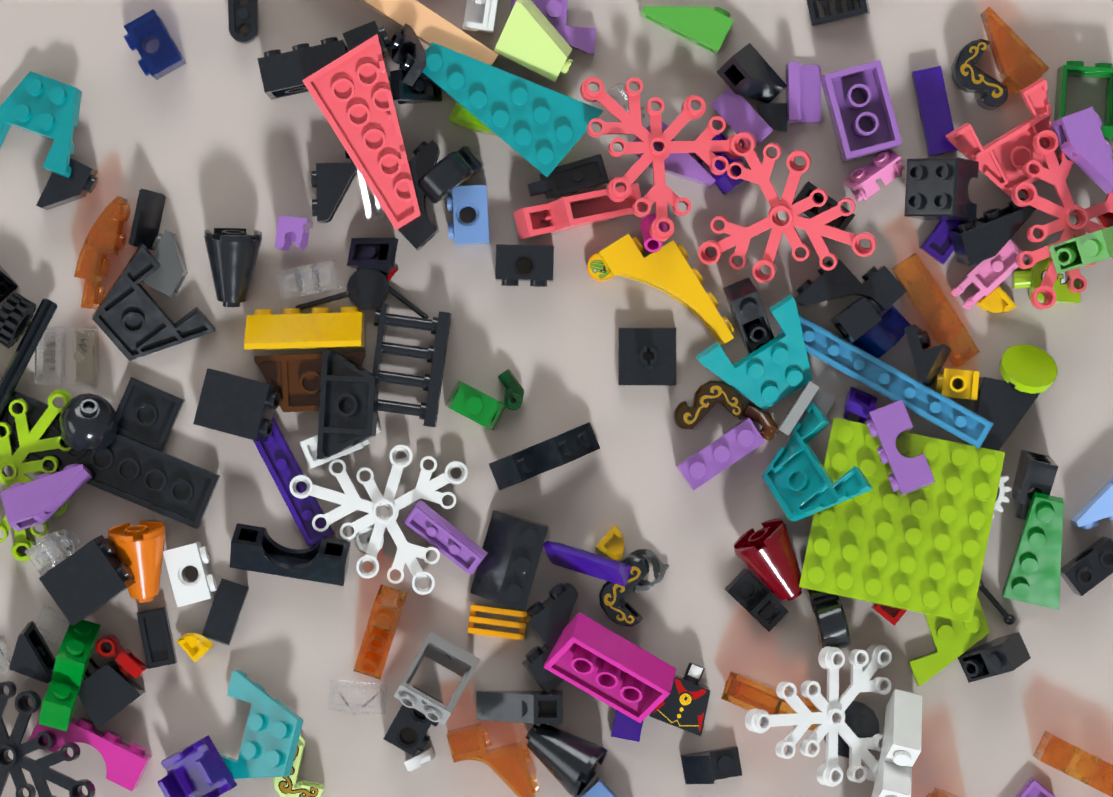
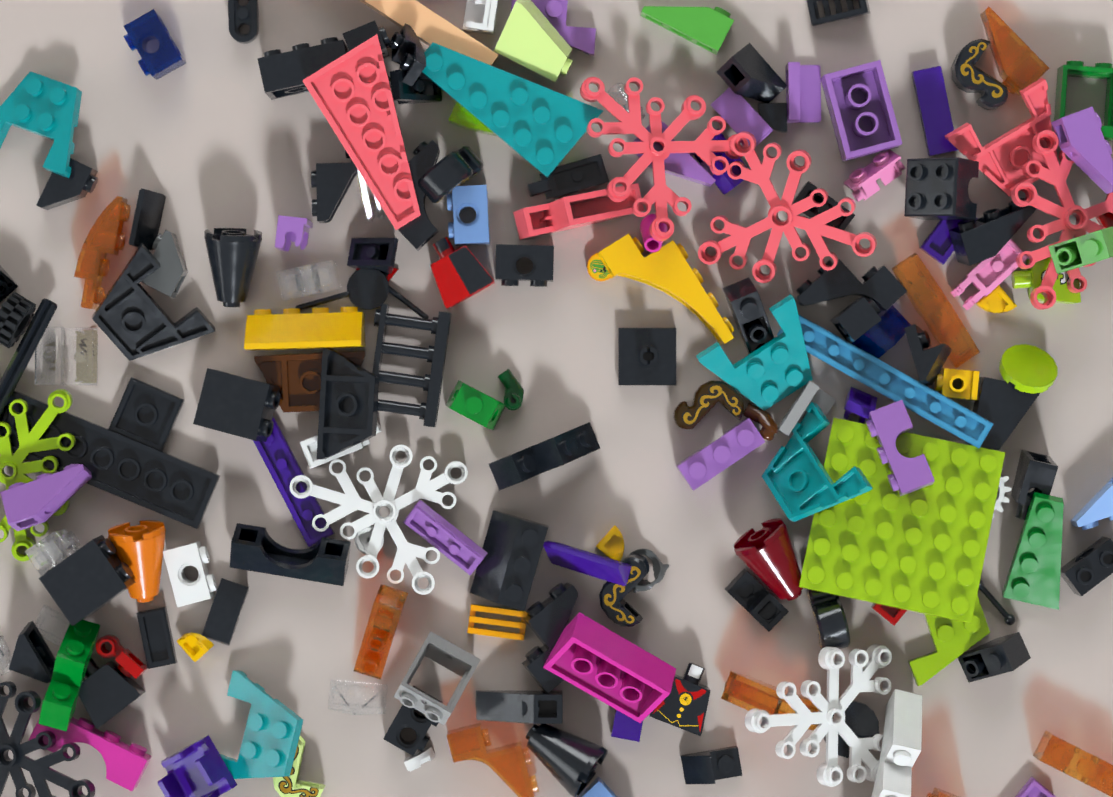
black cylinder [59,393,118,452] -> none
none -> torso [430,237,495,309]

